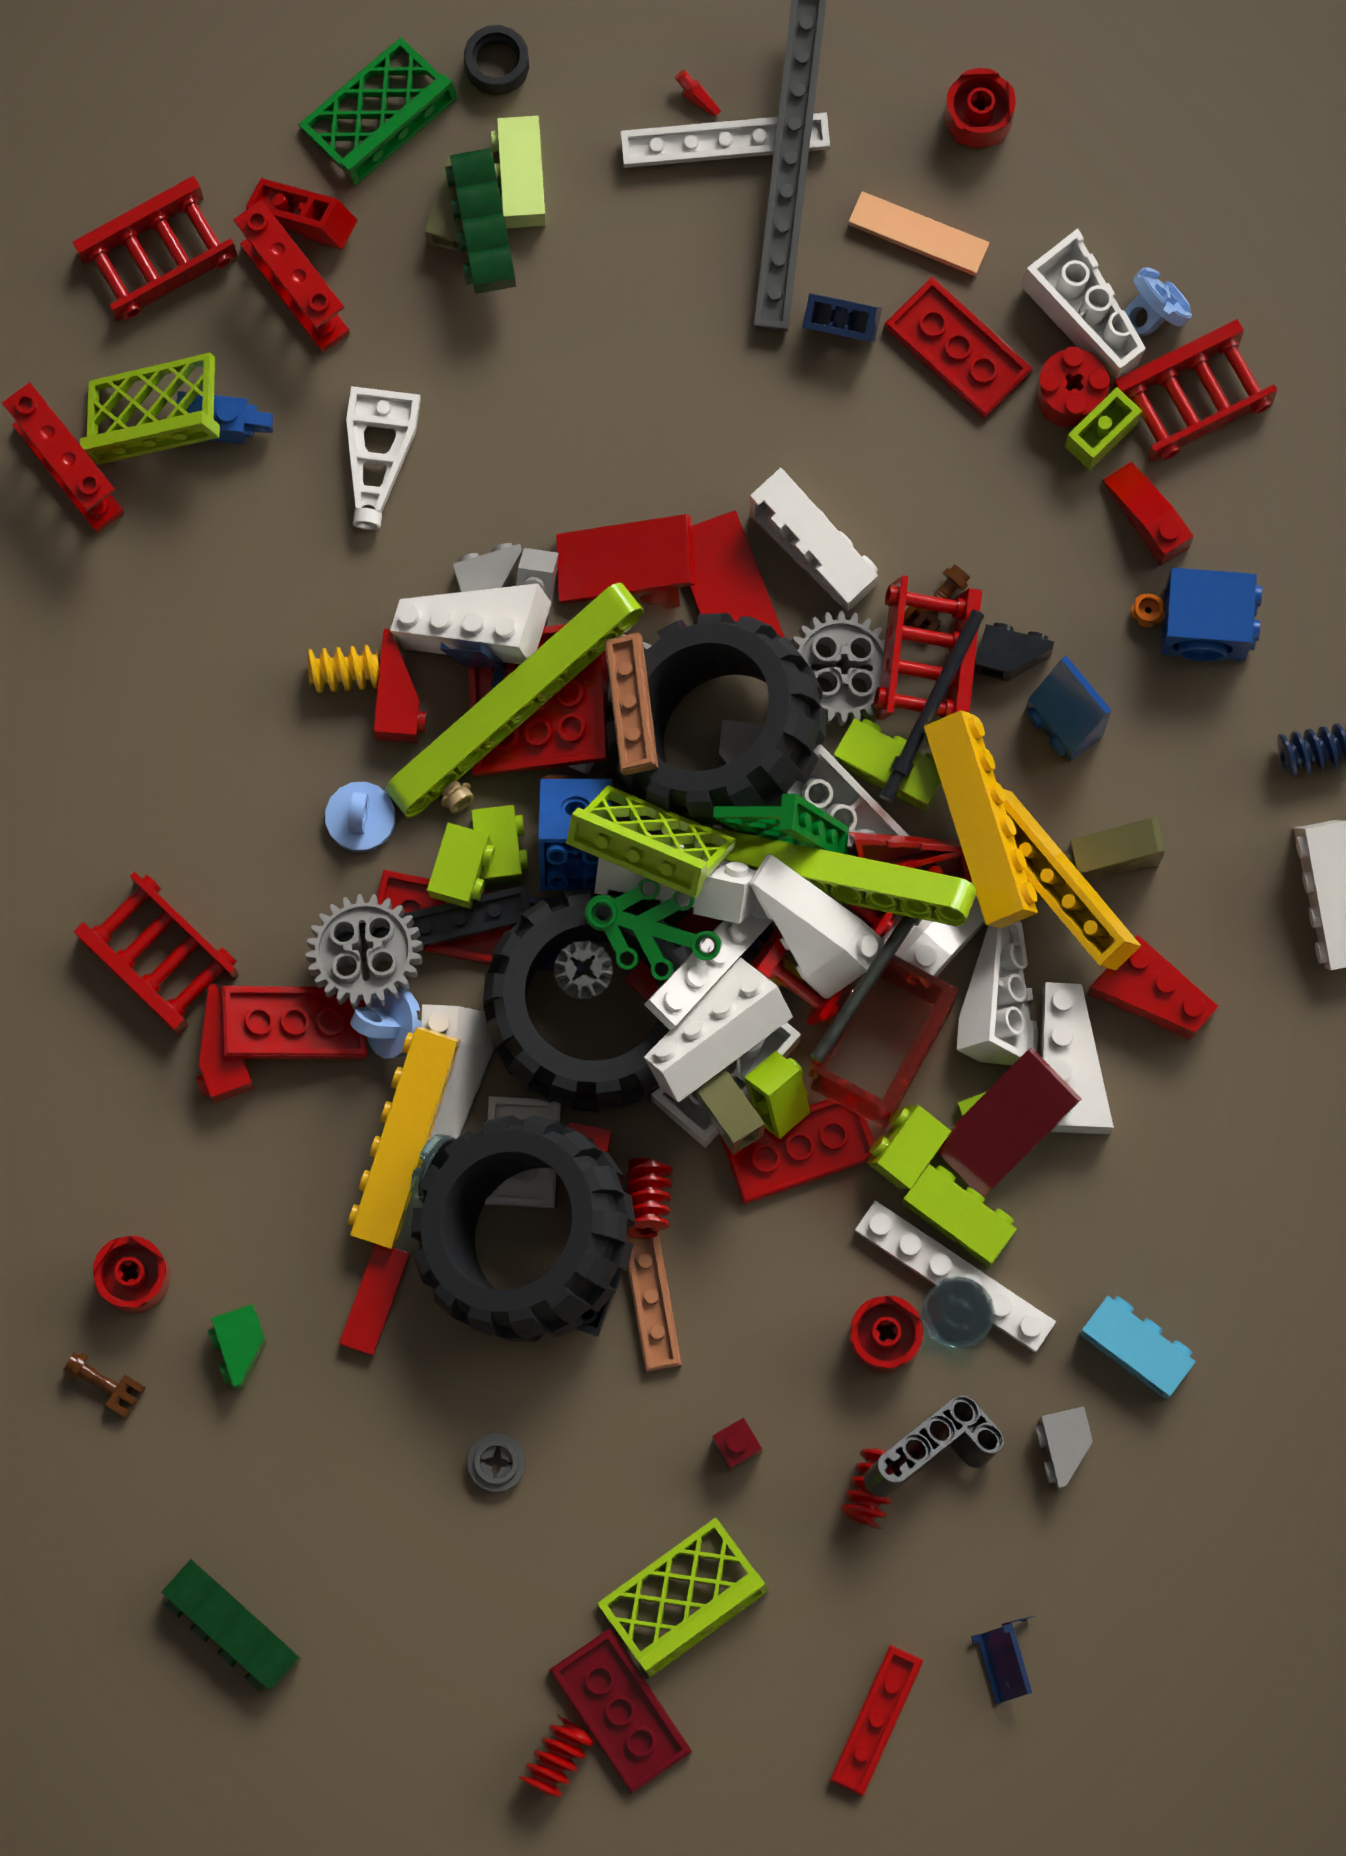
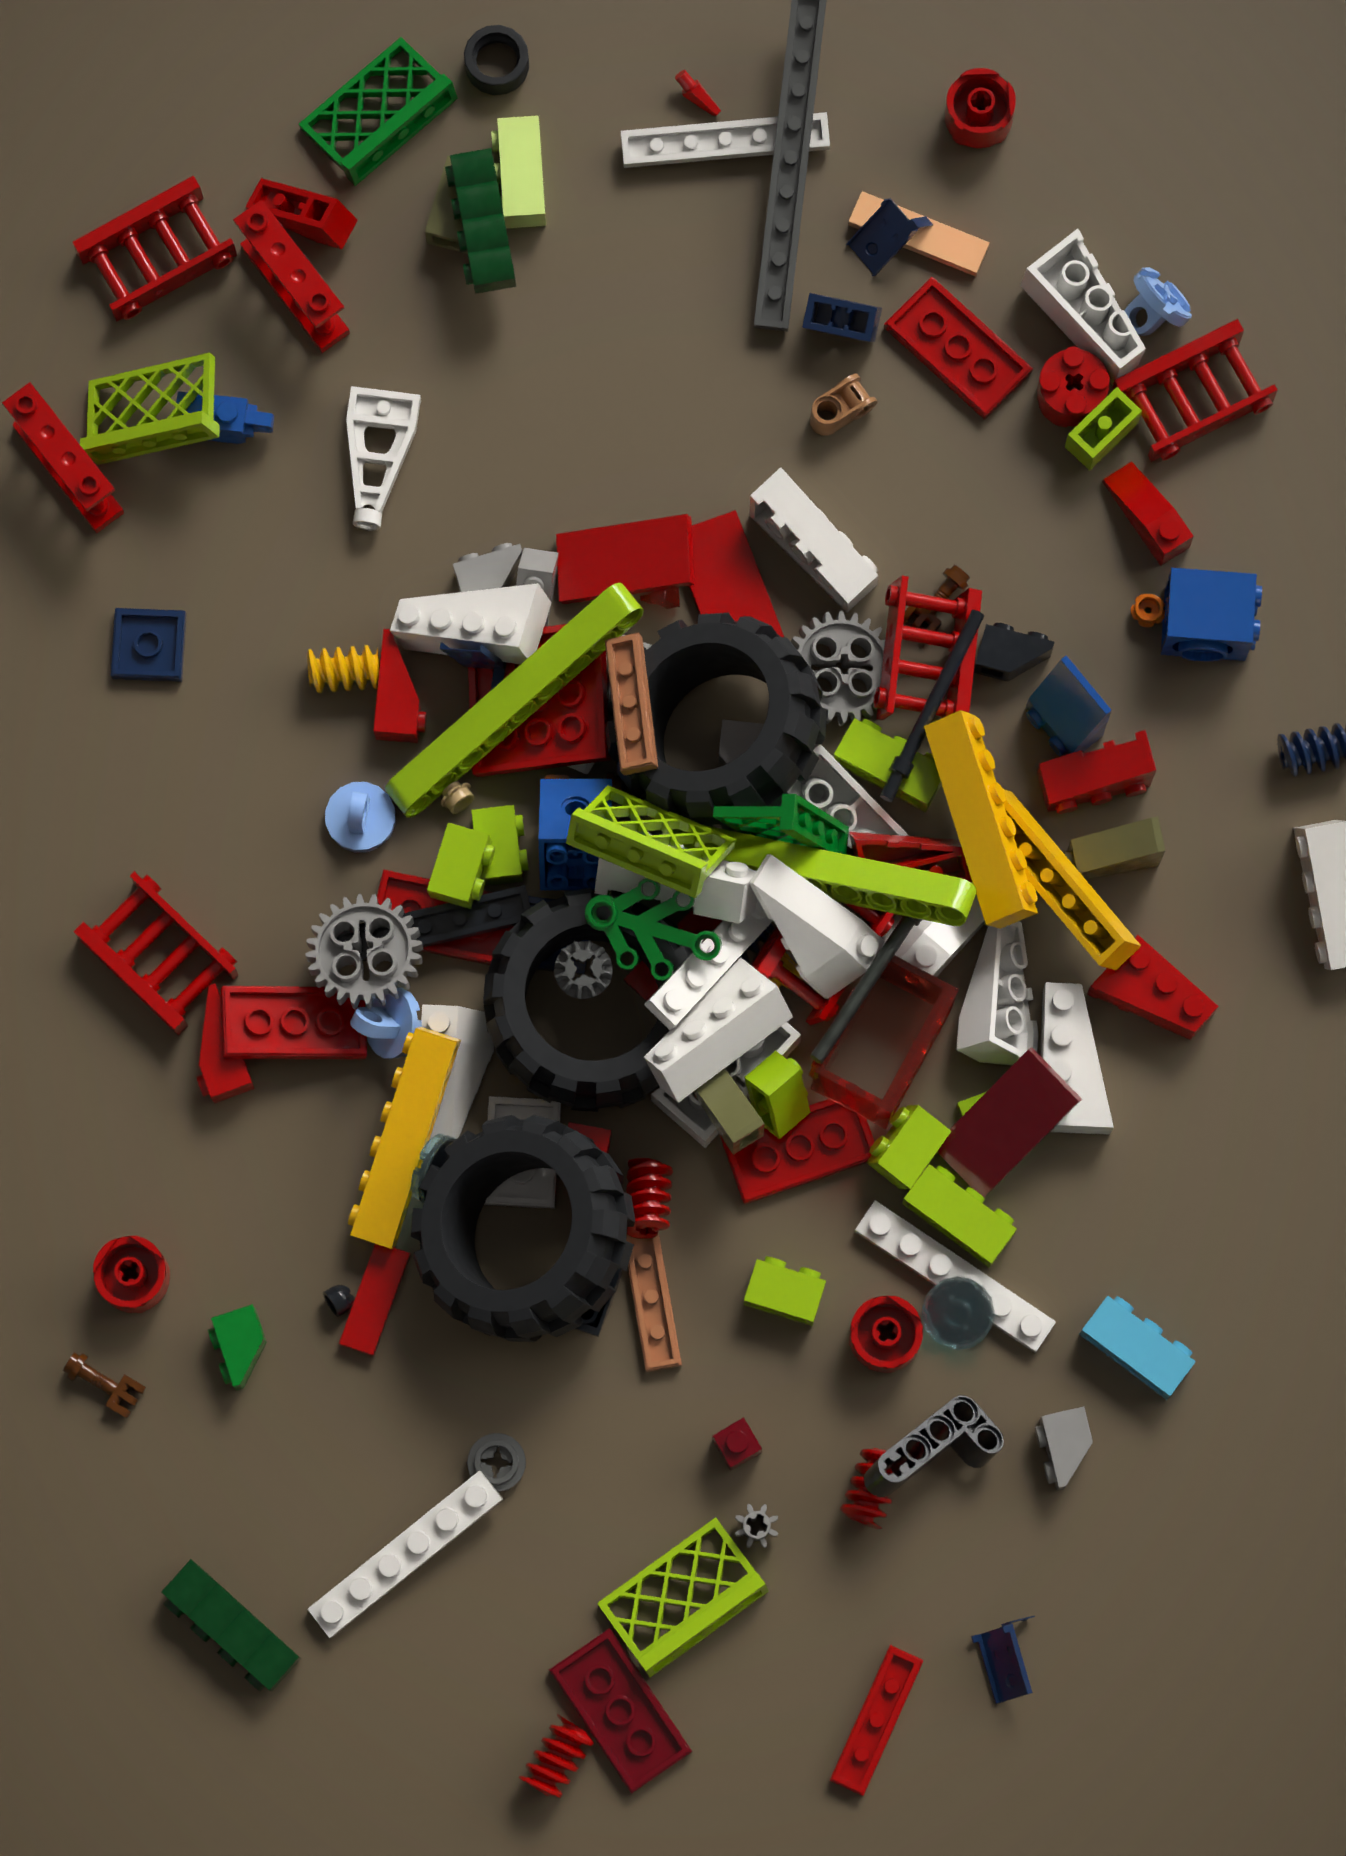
none -> dark blue tile [111,608,187,682]
none -> white plate [308,1471,503,1638]
none -> black hinge [323,1285,354,1317]
none -> light grey gear [735,1504,778,1548]
none -> lime brick [744,1256,826,1326]
none -> medium nougat piece [810,373,878,436]
none -> dark blue piece [845,198,933,276]
none -> red wedge [1037,730,1157,814]

